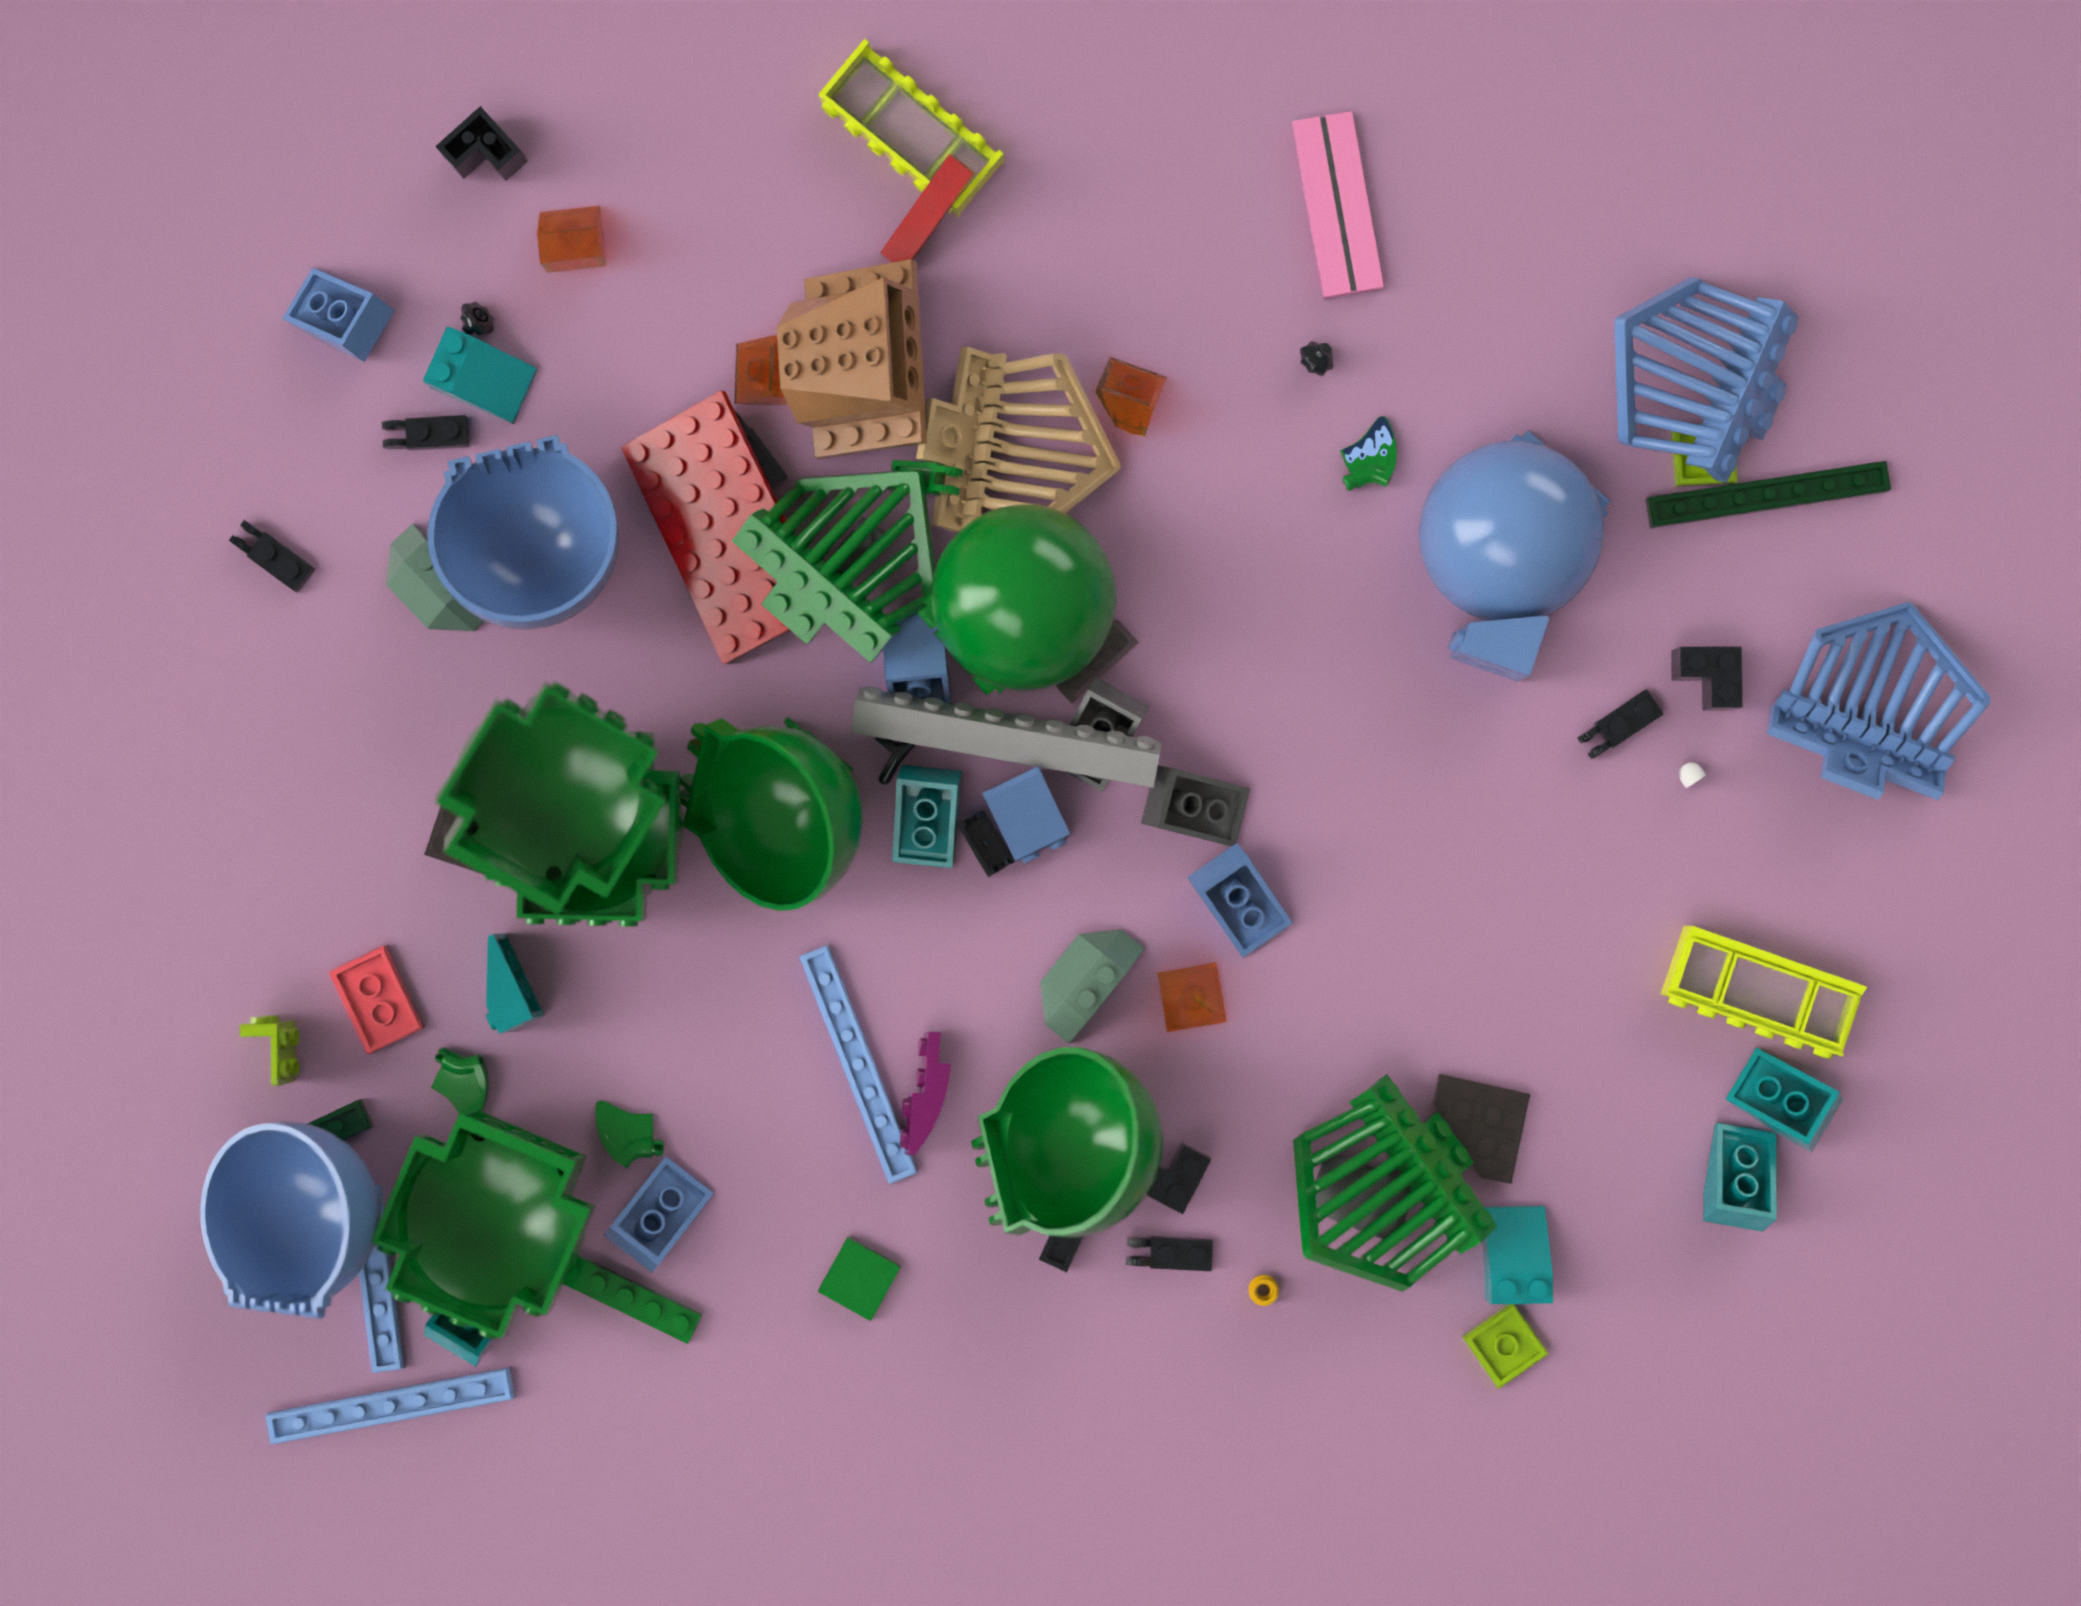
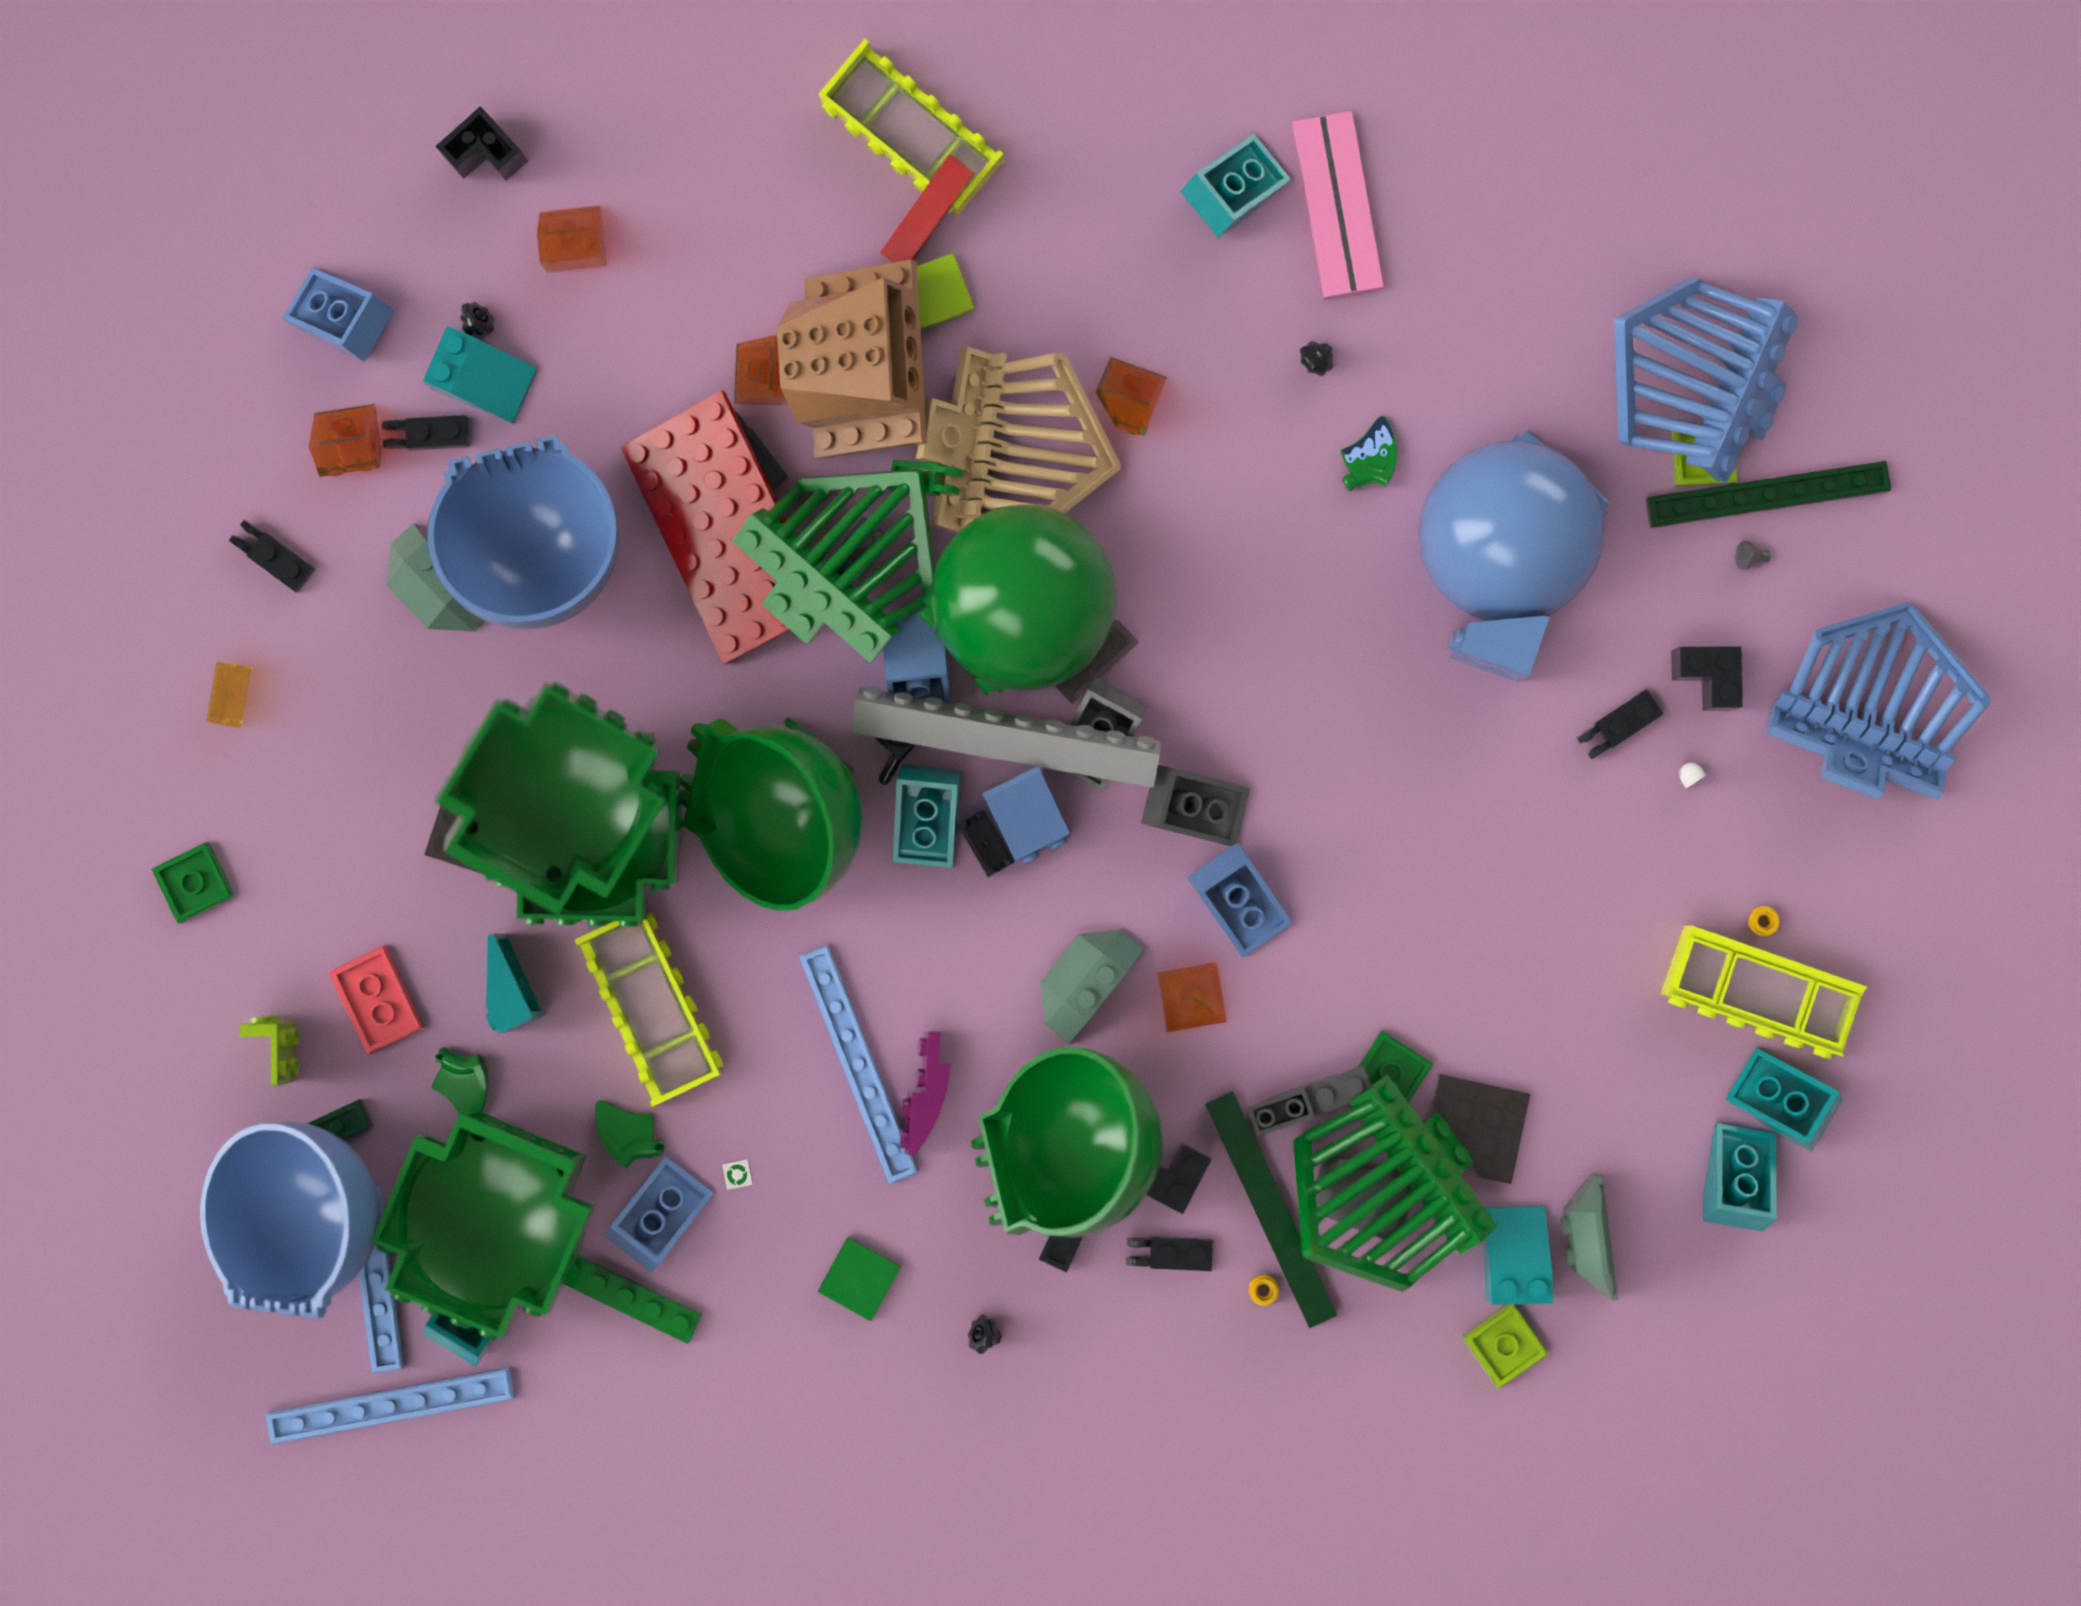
none -> green tile [151,842,236,924]
none -> clear yellow hinge [206,662,252,728]
none -> clear orange slope [309,404,382,477]
none -> clear window [574,912,724,1107]
none -> white sticker [722,1159,753,1190]
none -> lime tile [917,253,975,331]
none -> black piece [967,1314,1002,1354]
none -> teal slope [1180,133,1292,238]
none -> dark green tile [1205,1091,1337,1328]
none -> dark grey slope [1247,1065,1372,1136]
none -> green tile [1357,1030,1433,1103]
none -> sand green wedge [1560,1173,1618,1301]
none -> dark grey rock [1735,540,1771,570]
none -> yellow plate [1748,906,1780,936]

